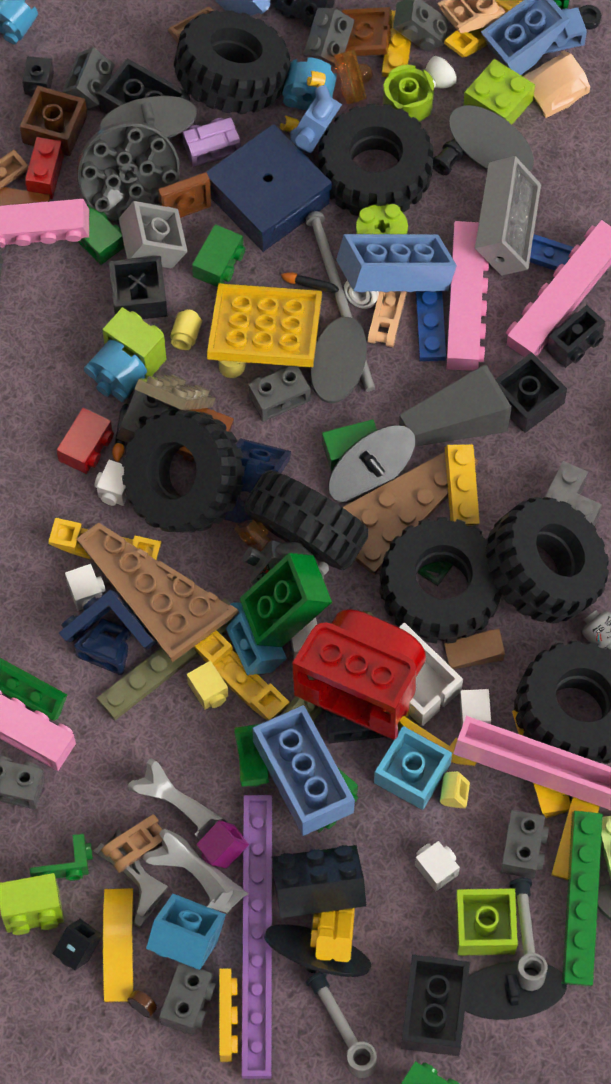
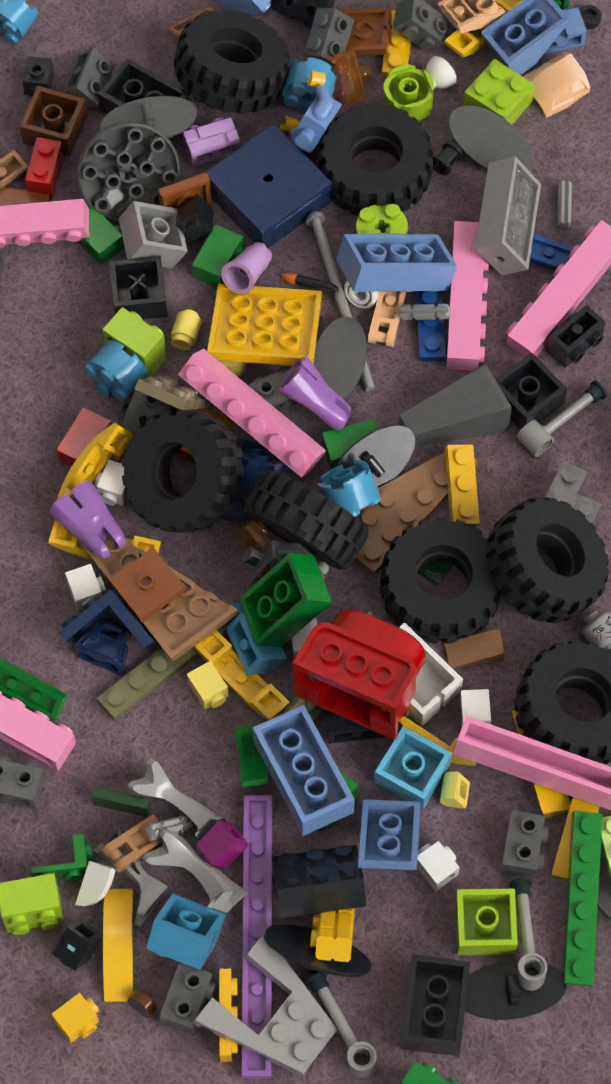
none -> medium lavender piece [50,481,126,560]
none -> yellow brick [51,993,99,1043]
none -> yellow slope [57,423,134,501]
none -> white brick [75,861,116,906]
none -> dark green tile [92,787,151,817]
none -> dark orange plate [109,547,186,623]
none -> light grey axle [145,815,193,840]
none -> black brick [176,194,214,242]
none -> bright pink brick [178,349,326,478]
none -> light grey wing [192,933,337,1076]
none -> lavender plant [221,242,272,294]
none -> medium lavender piece [278,355,351,430]
none -> dark azure brick [317,460,381,517]
none -> medium blue slope [358,800,420,870]
none -> light grey axle [399,304,451,320]
none -> light grey piece [516,380,607,457]
none -> light grey axle [557,180,572,228]

